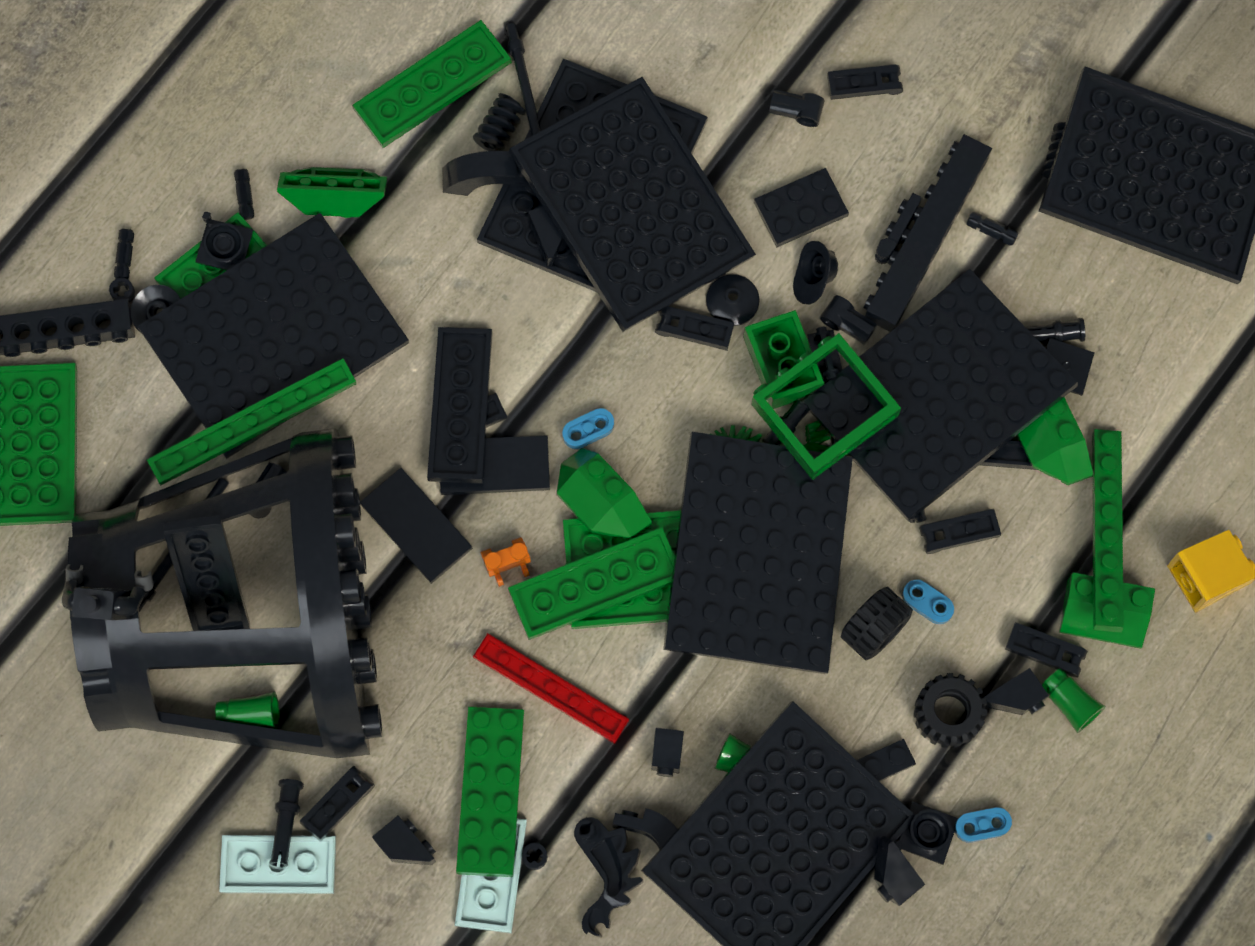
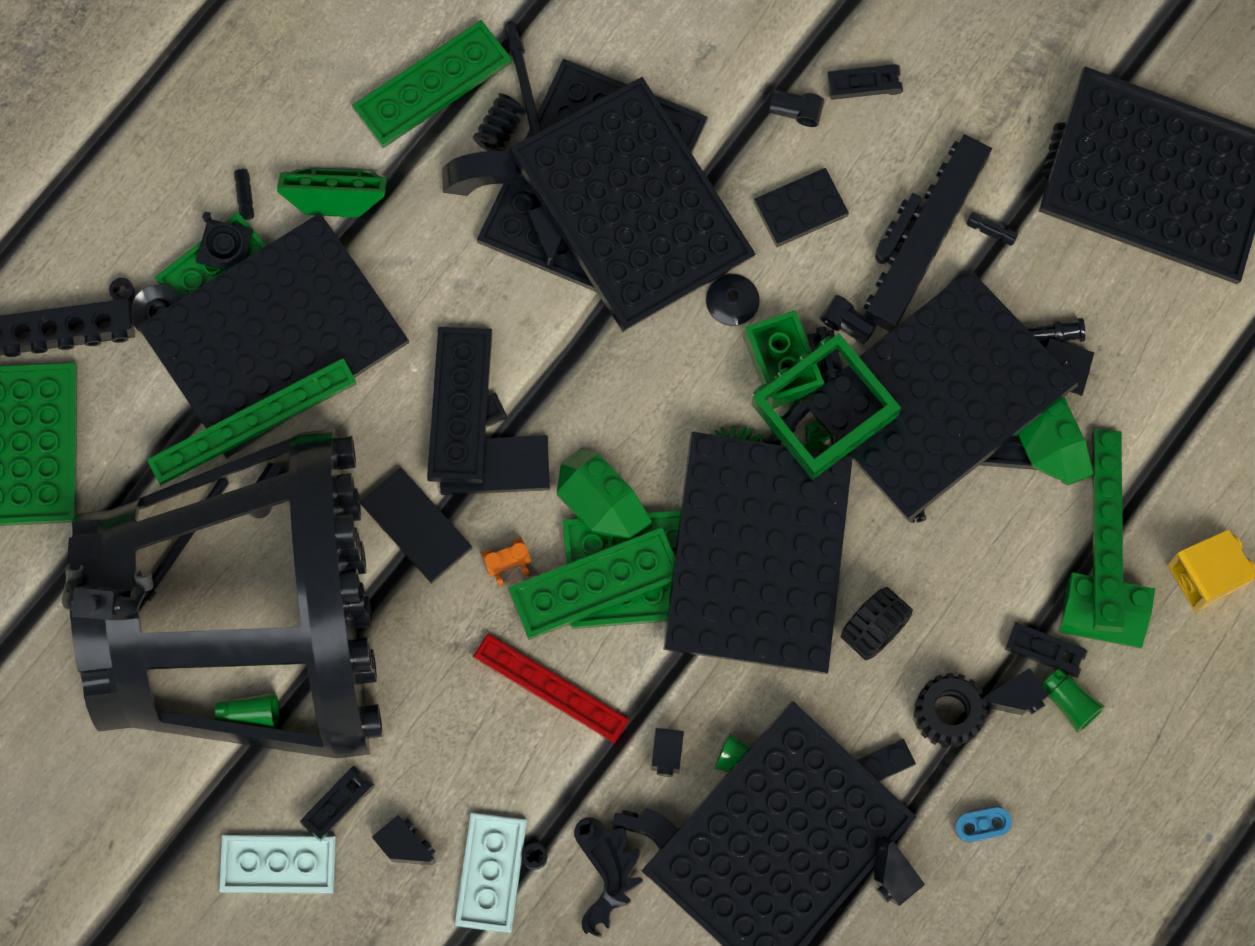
black axle [114,229,134,279] -> none
black plate [163,515,250,631] -> none
black pin [269,779,304,867] -> none
green plate [456,707,524,877] -> none
dark azure plate [562,408,614,449] -> none
black plate [655,306,734,351] -> none
black piece [793,241,838,305] -> none
black hat [895,801,959,865] -> none
dark azure plate [902,580,954,624] -> none
black plate [919,509,1001,554] -> none

